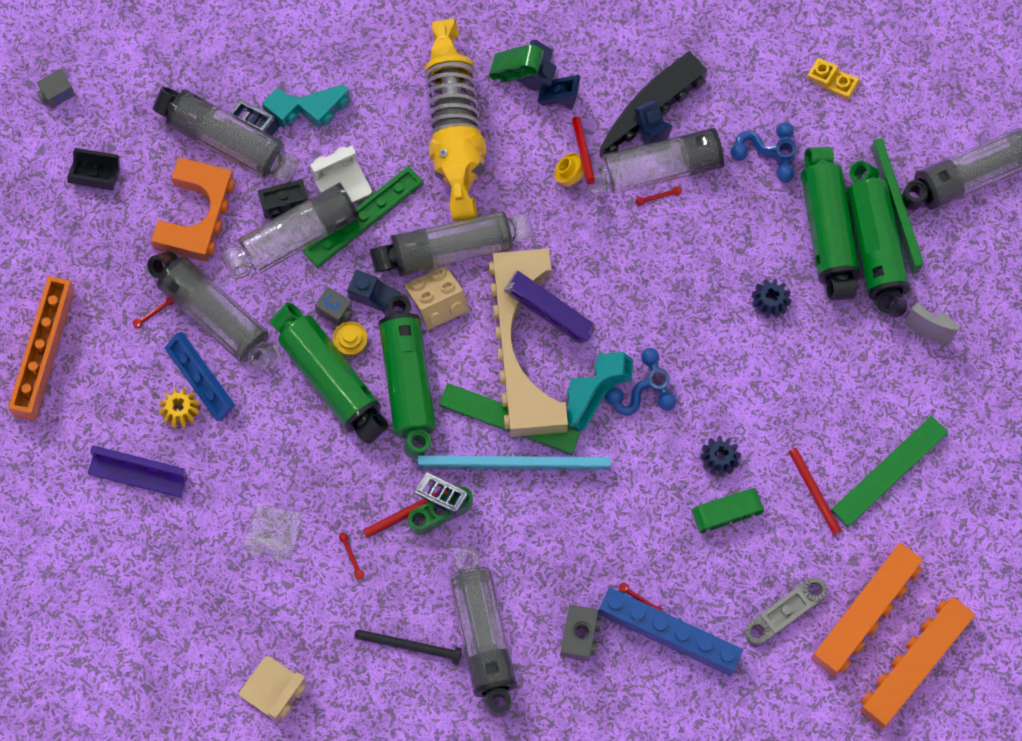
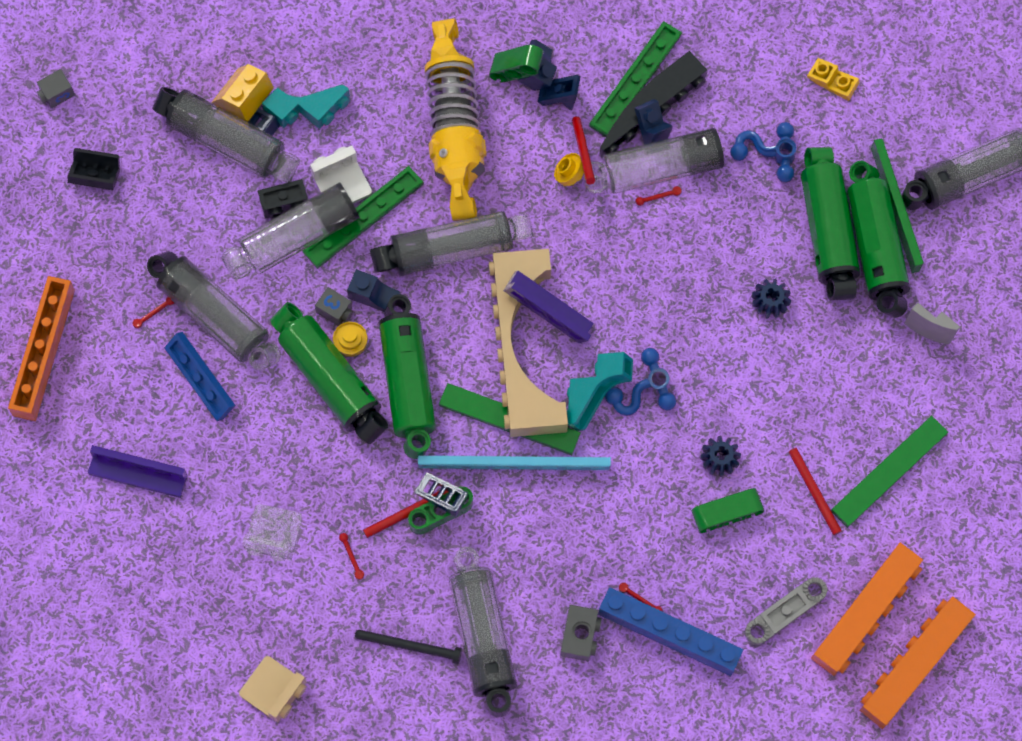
orange arch [151,157,236,262] -> none
yellow gear [159,388,200,428] -> none
tan bracket [405,267,470,330] -> none
none -> yellow slope [211,64,274,122]
none -> green tile [589,21,682,137]

